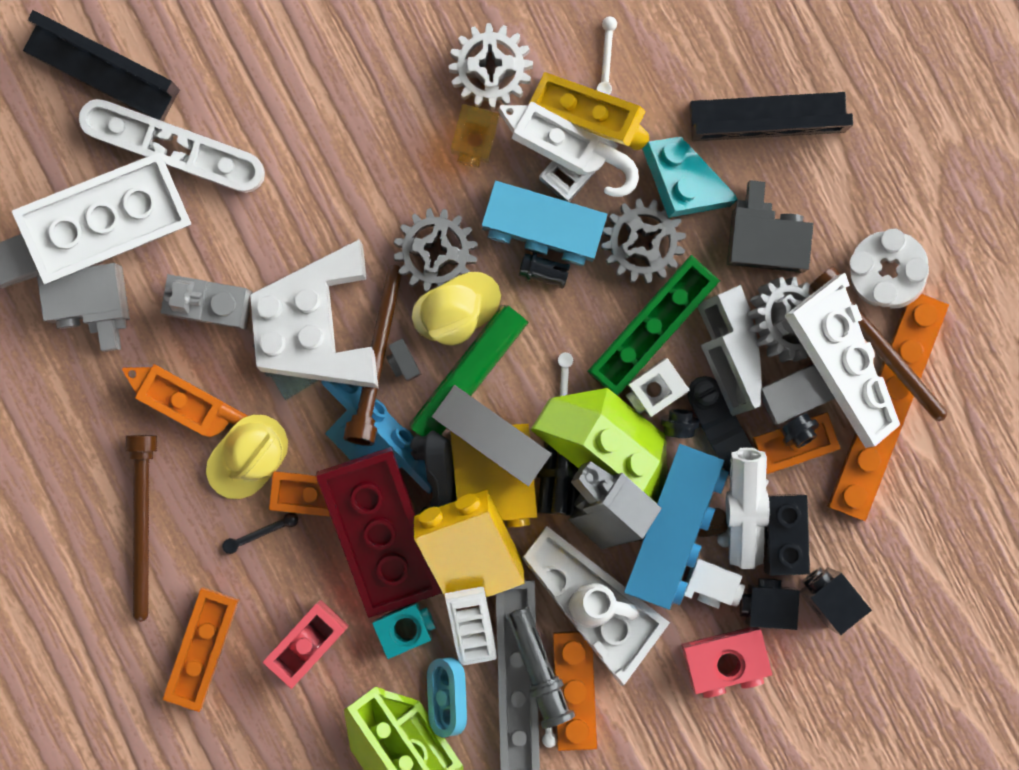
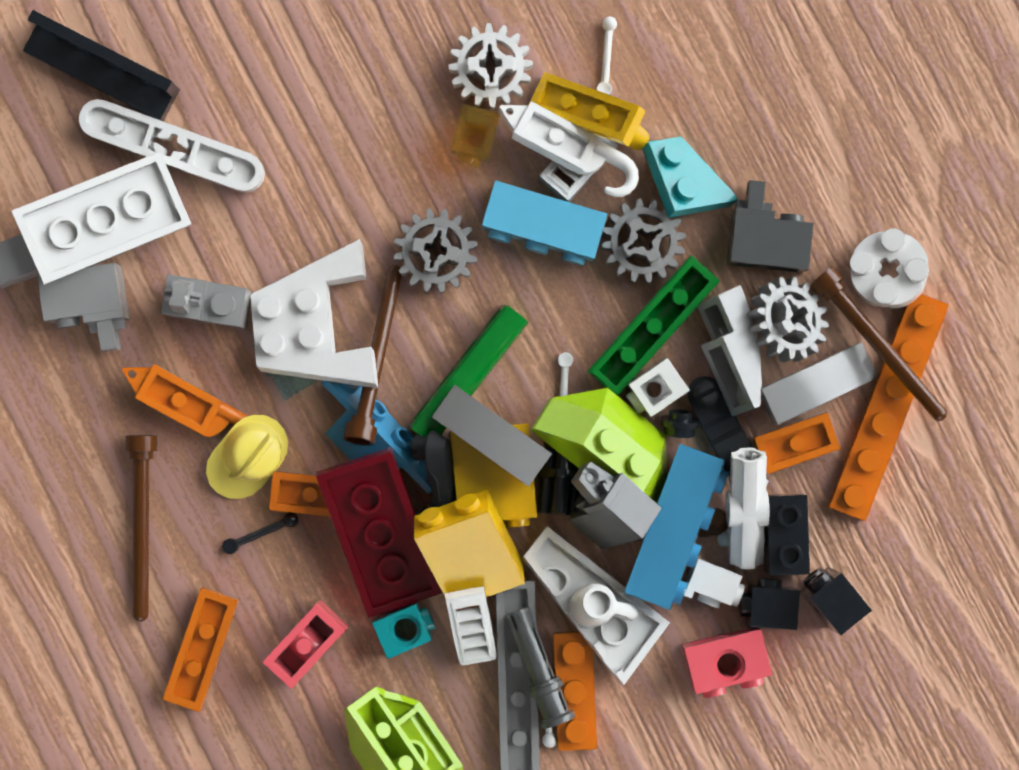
dark grey plate [386,338,422,381] -> none
light yellow piece [411,272,501,345] -> none
medium azure plate [427,657,467,738] -> none
black pin [519,252,570,288] -> none
black fence [690,92,853,142] -> none
black plate [781,413,819,448] -> none
white wing [785,273,900,448] -> none

